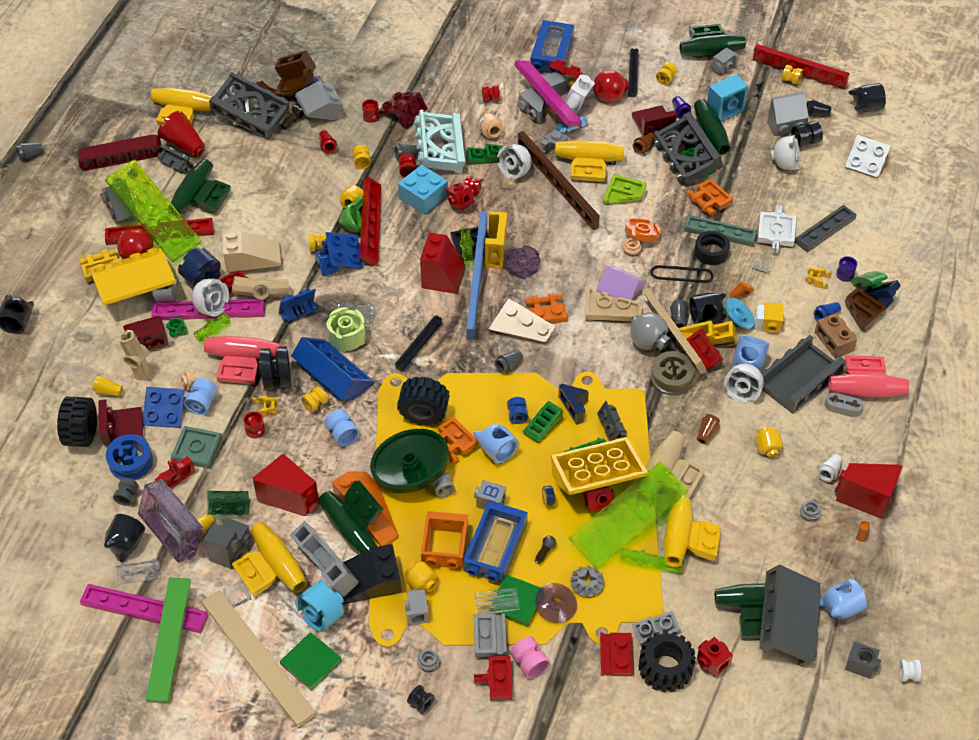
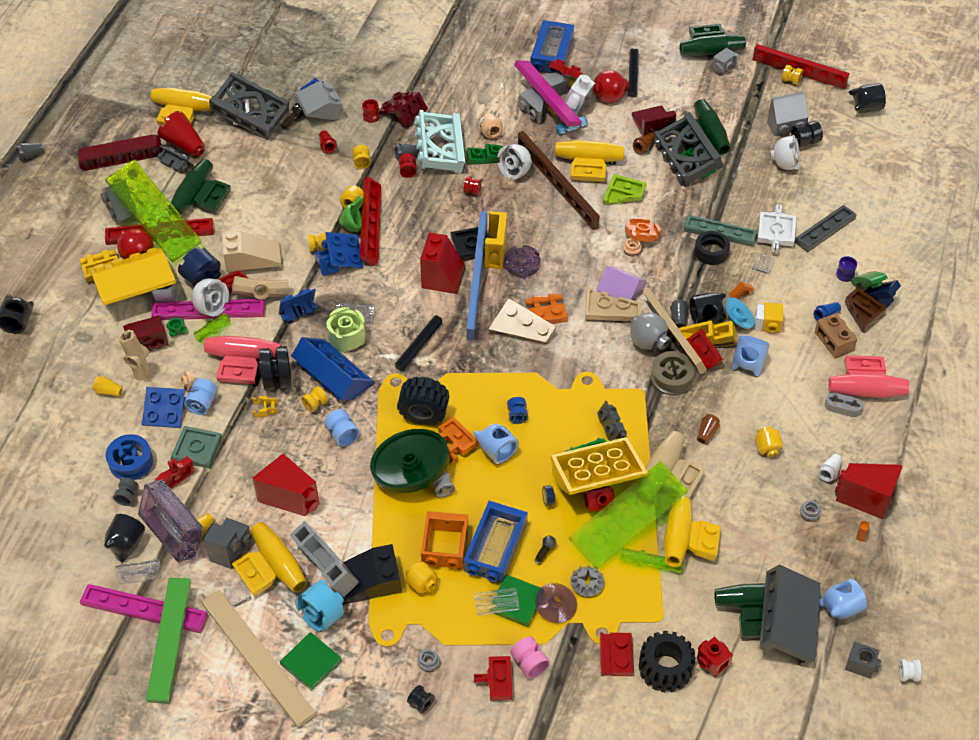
black tyre [57,396,97,447] -> none
dark red bracket [98,399,143,445] -> none
clear green bracket [207,490,250,516] -> none
red wheel [243,411,265,439] -> none
reddish brown piece [256,50,316,98] -> none
dark green plate [318,480,383,554] -> none
orange wedge [332,471,399,546] -> none
medium azure brick [398,165,448,215] -> none
light grey brick [404,589,429,625] -> none
red brick [445,182,475,210] -> none
clear neon green pin [460,228,474,261] -> none
light grey brick [474,480,506,509] -> none
light grey plate [474,613,507,657] -> none
red wheel [482,84,500,102] -> none
dark grey cone [495,350,523,373] -> none
green slope [523,401,563,443] -> none
light grey plate [540,129,568,154] -> none
dark blue slope [558,384,589,425] -> none
light grey slope [632,611,681,645] -> none
black piece [650,265,714,283] -> none
yellow wheel [656,62,678,85] -> none
dark purple cone [672,96,691,118] -> none
orange plate [687,178,734,216] -> none
medium azure brick [707,74,749,121] -> none
white cylinder [724,364,764,403] -> none
dark grey panel [761,335,846,414] -> none
yellow piece [805,267,832,289] -> none
black cone [806,99,831,116] -> none
white bracket [845,135,891,178] -> none

